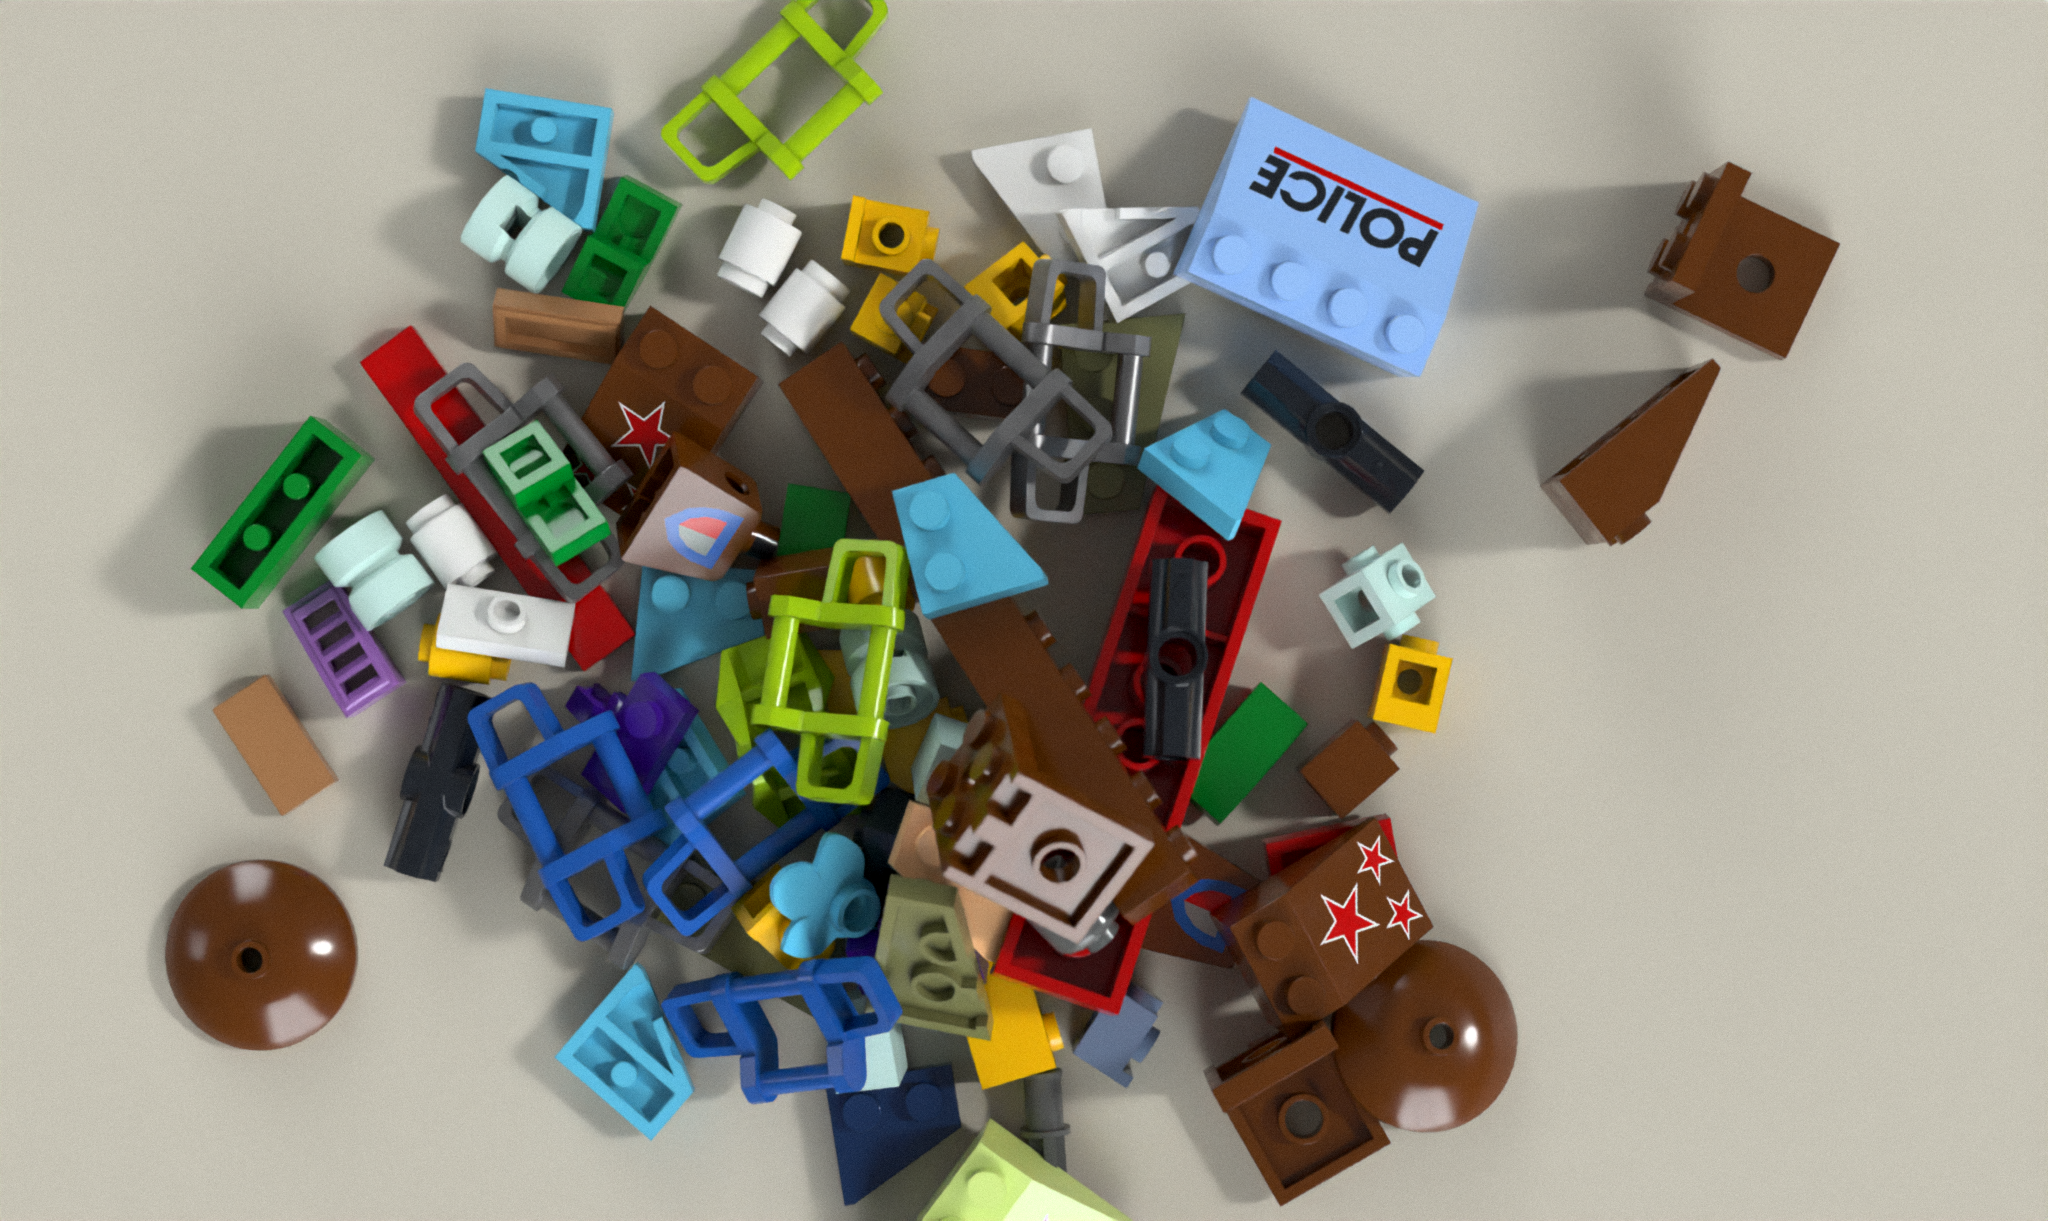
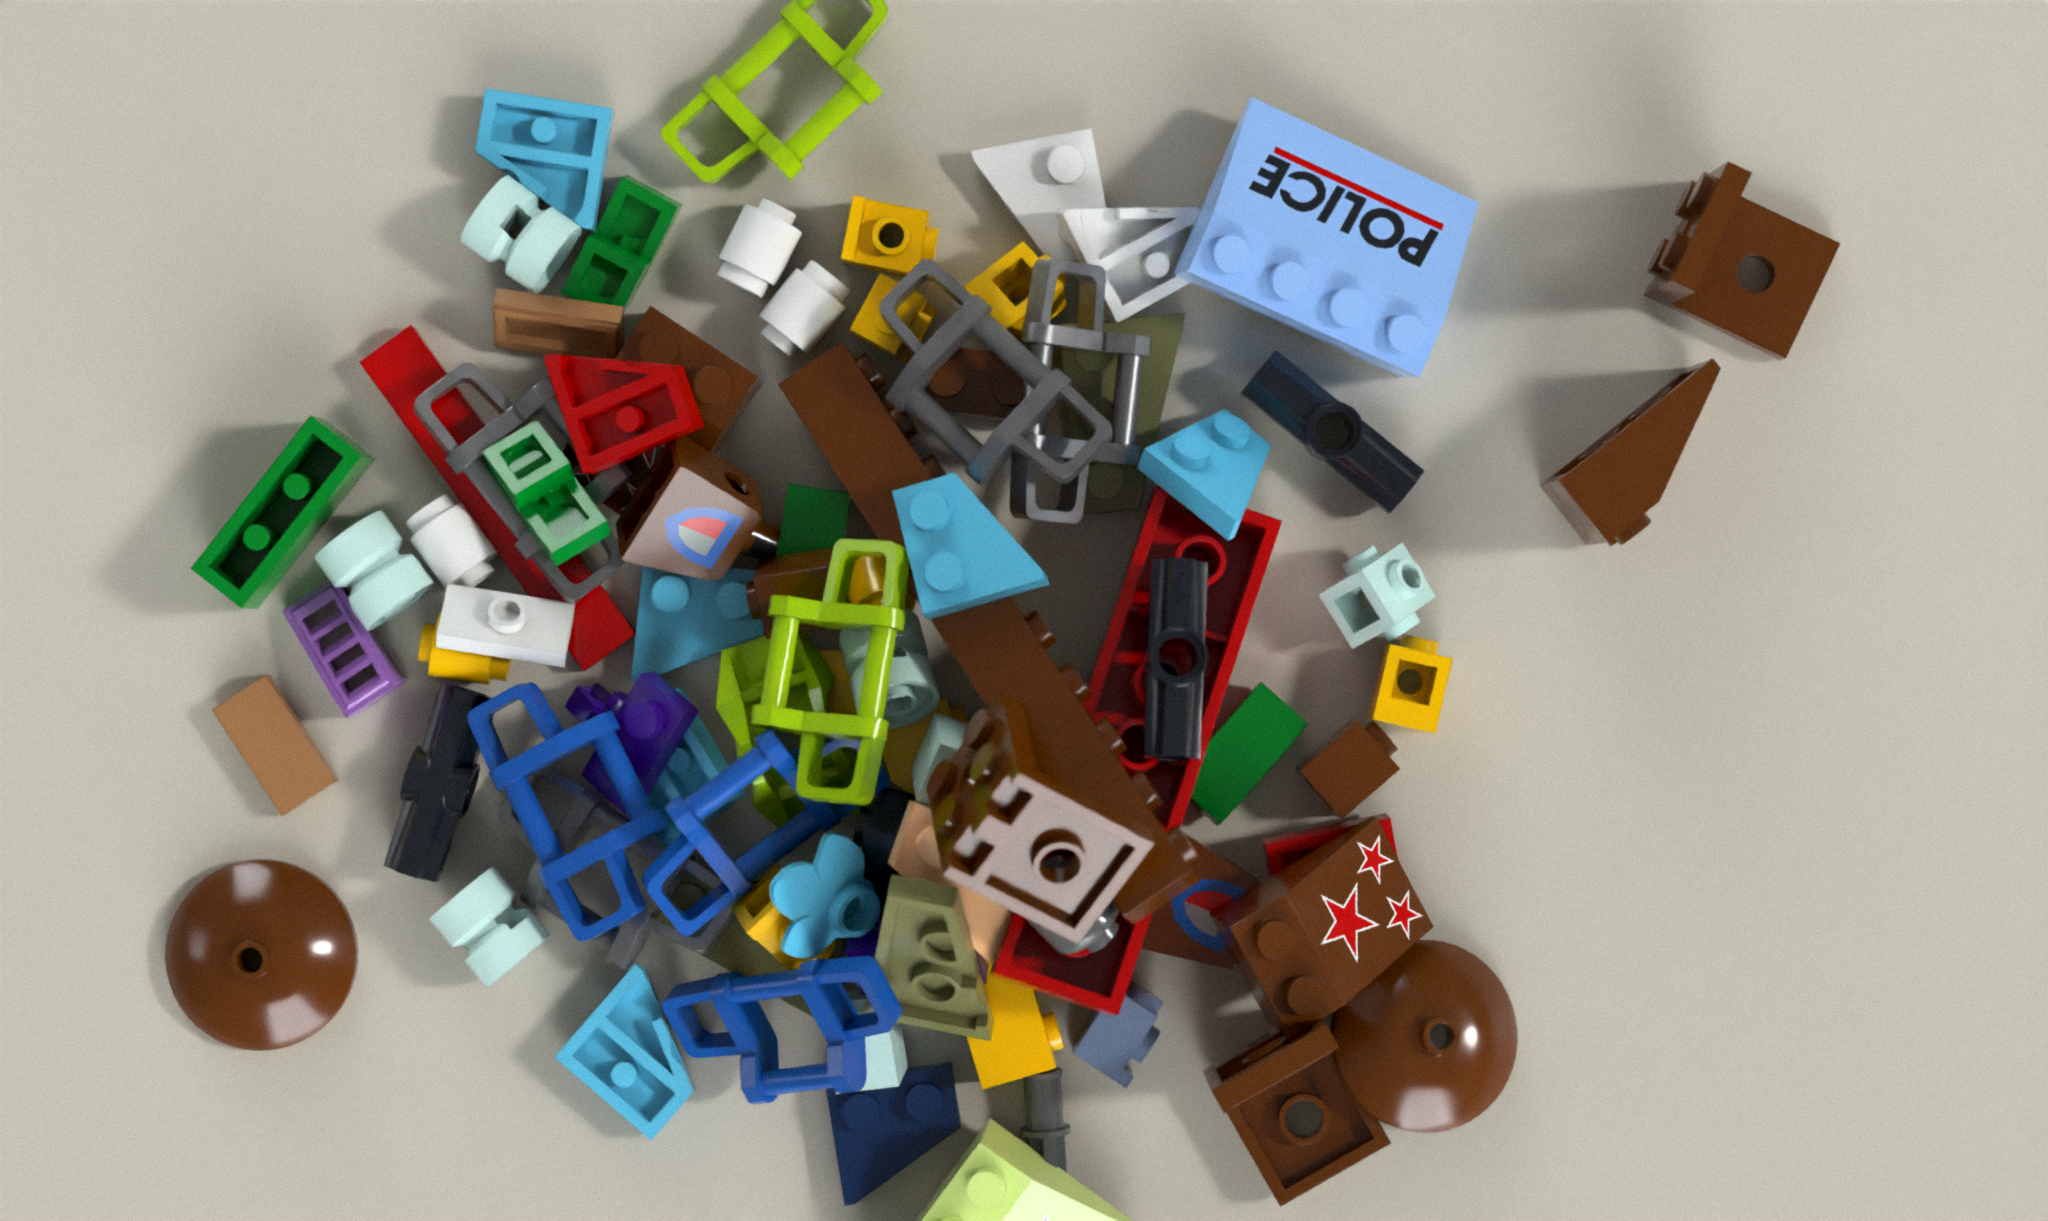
none -> light aqua wheel [429,866,551,989]
none -> red wing [543,354,704,474]

